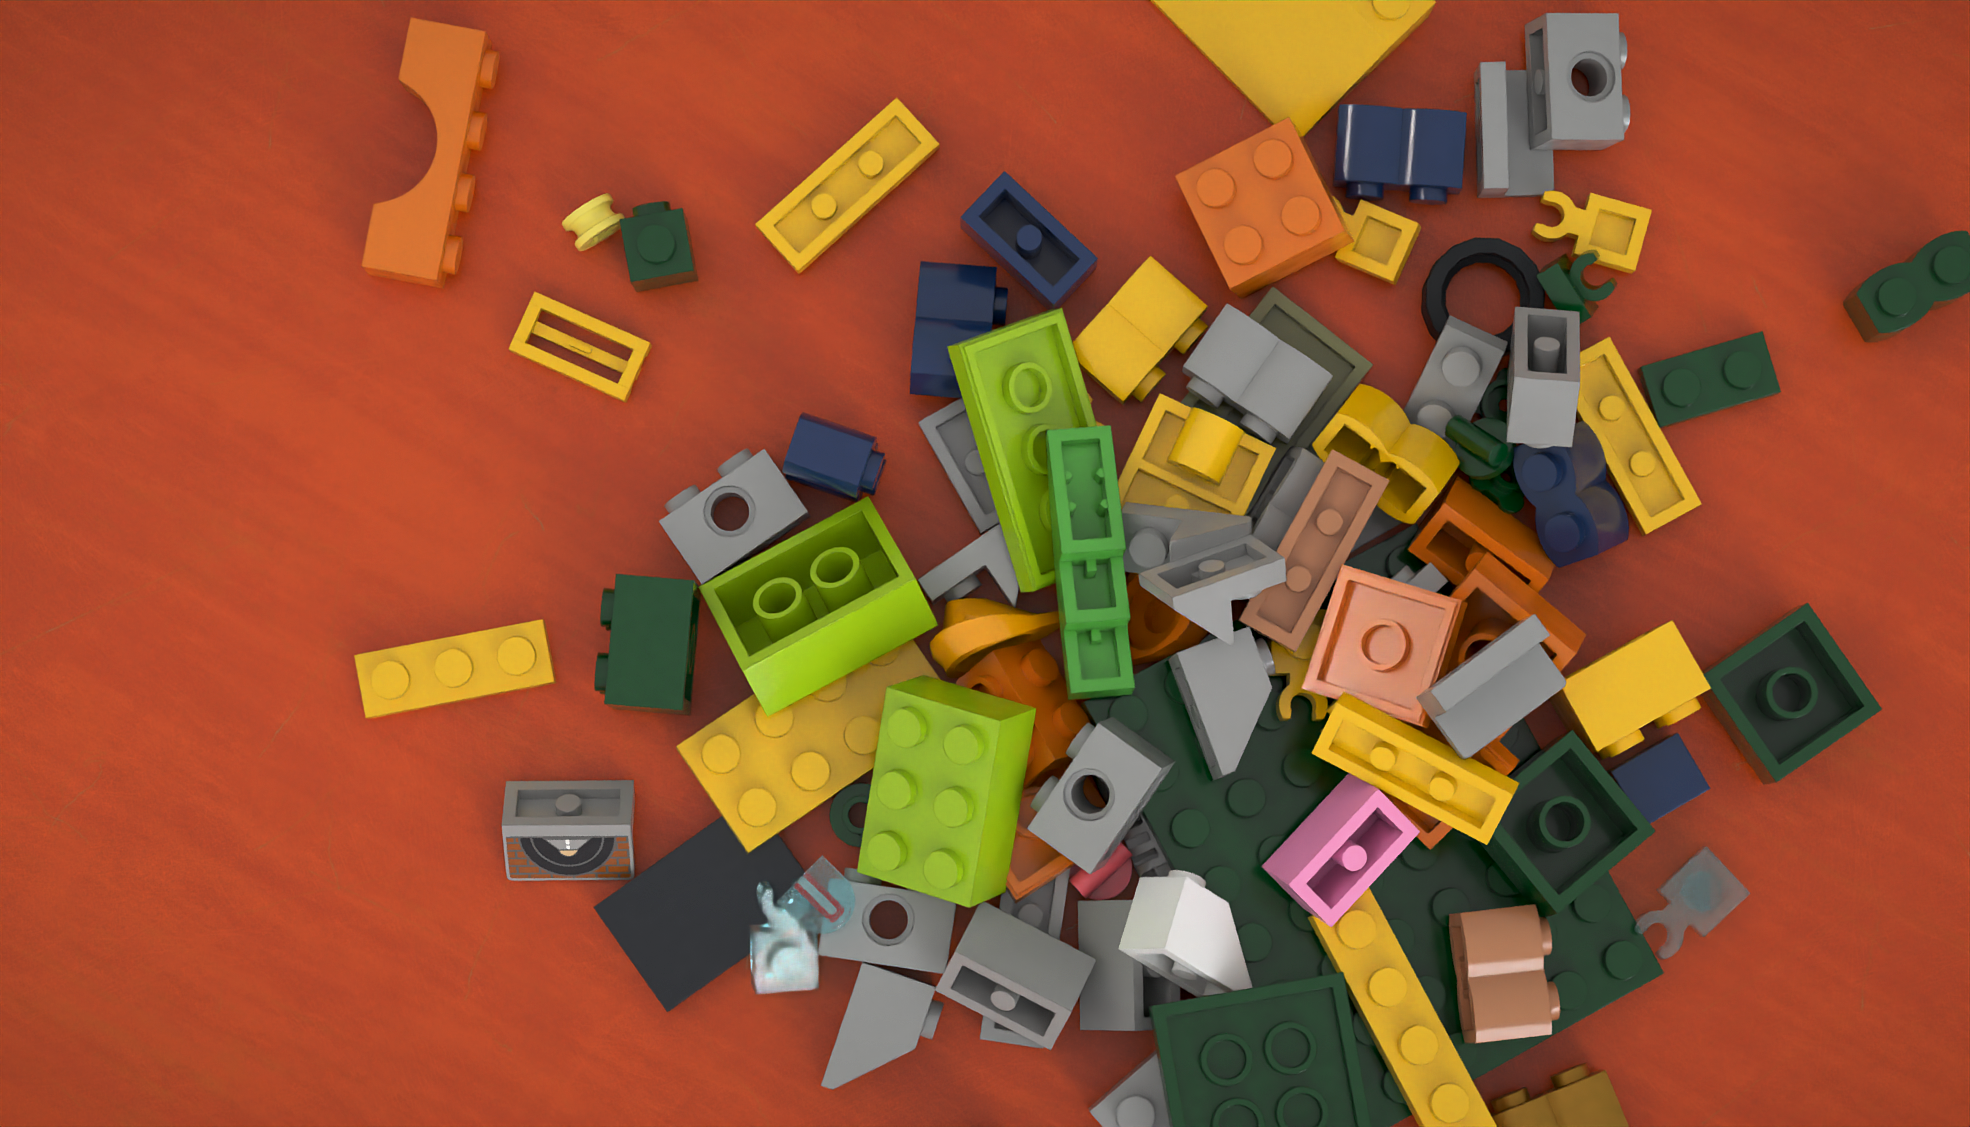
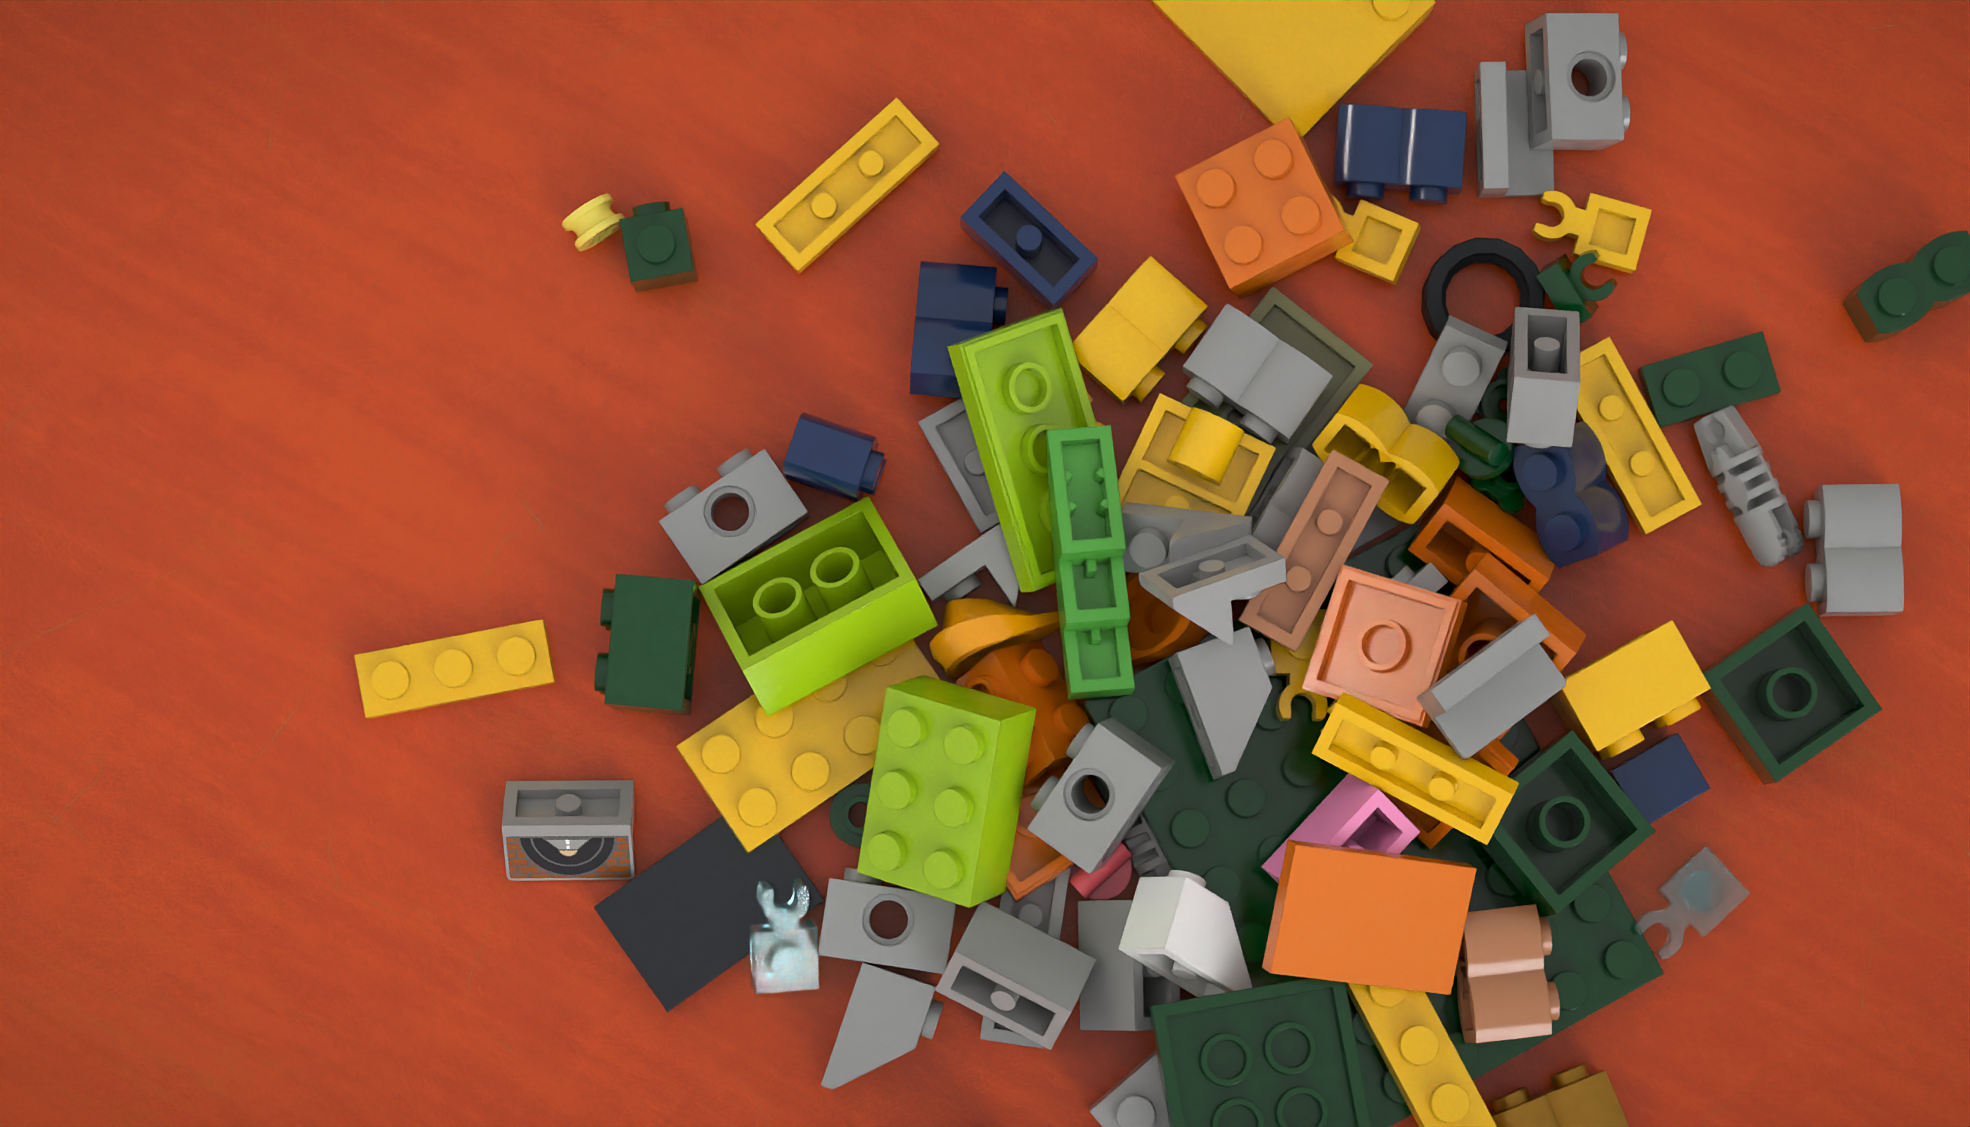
orange arch [361,17,499,289] -> none
yellow tile [509,292,652,403] -> none
clear light blue tile [777,855,855,934] -> none
none -> orange tile [1262,840,1477,995]
none -> light grey hinge [1693,405,1805,568]
none -> light grey brick [1803,484,1904,616]

